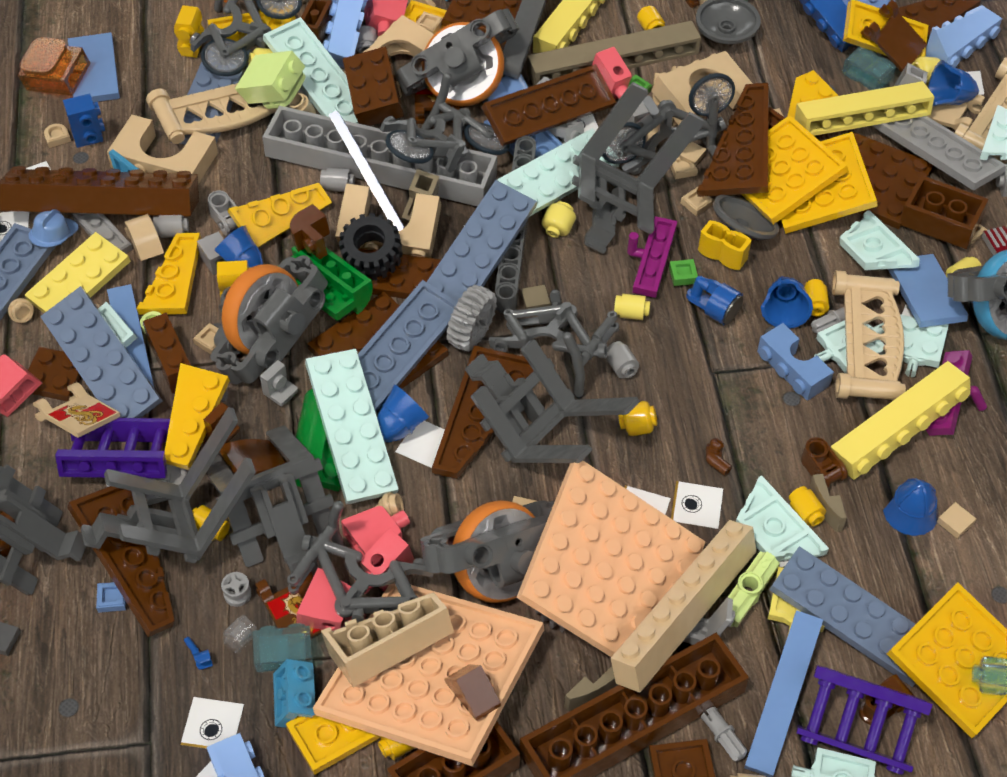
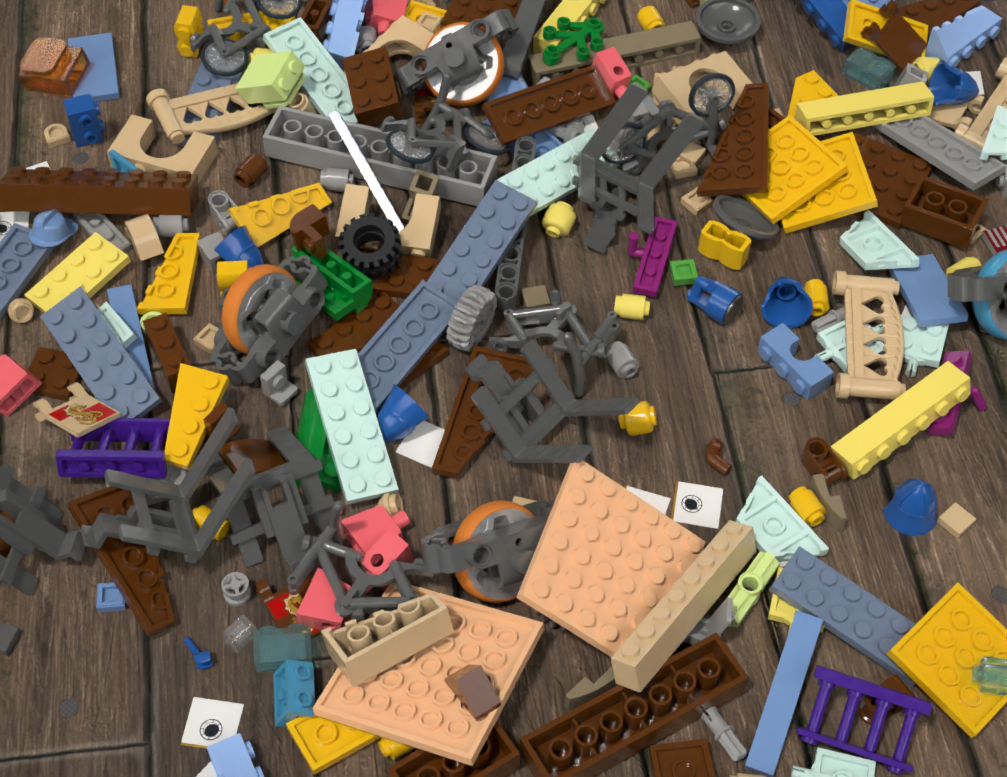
none -> reddish brown brick [233,154,267,188]
none -> green plant [542,17,605,66]

